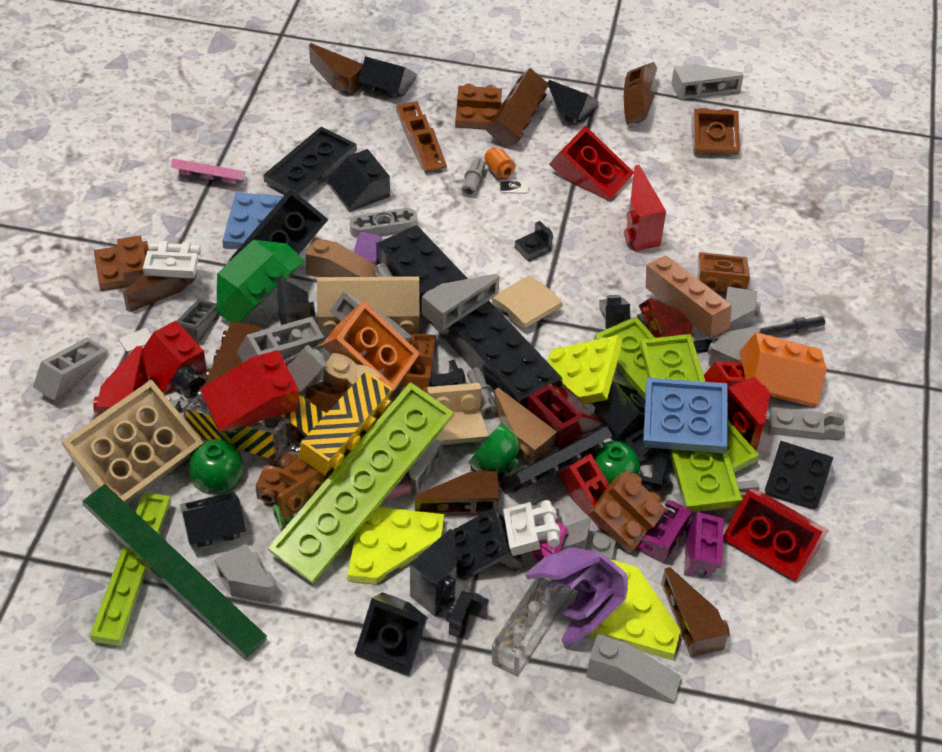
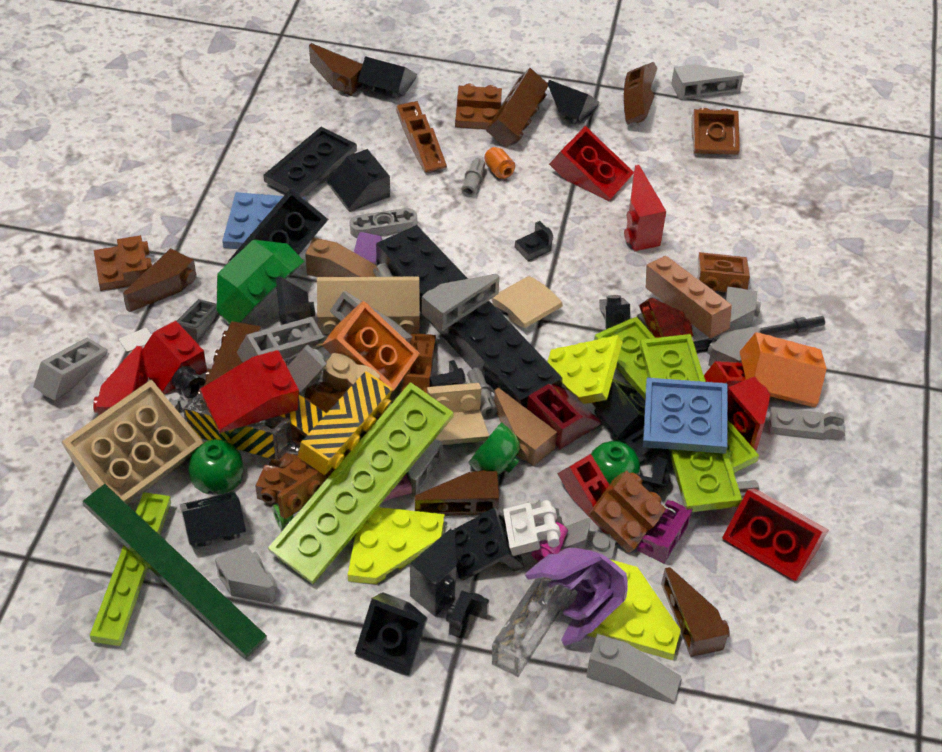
white plate [143,240,201,278] -> none
bright pink plate [171,158,246,184] -> none
black plate [498,427,612,492] -> none
sticker [500,180,528,193] -> none
magenta hinge [684,512,724,578] -> none
black bracket [765,440,834,509] -> none

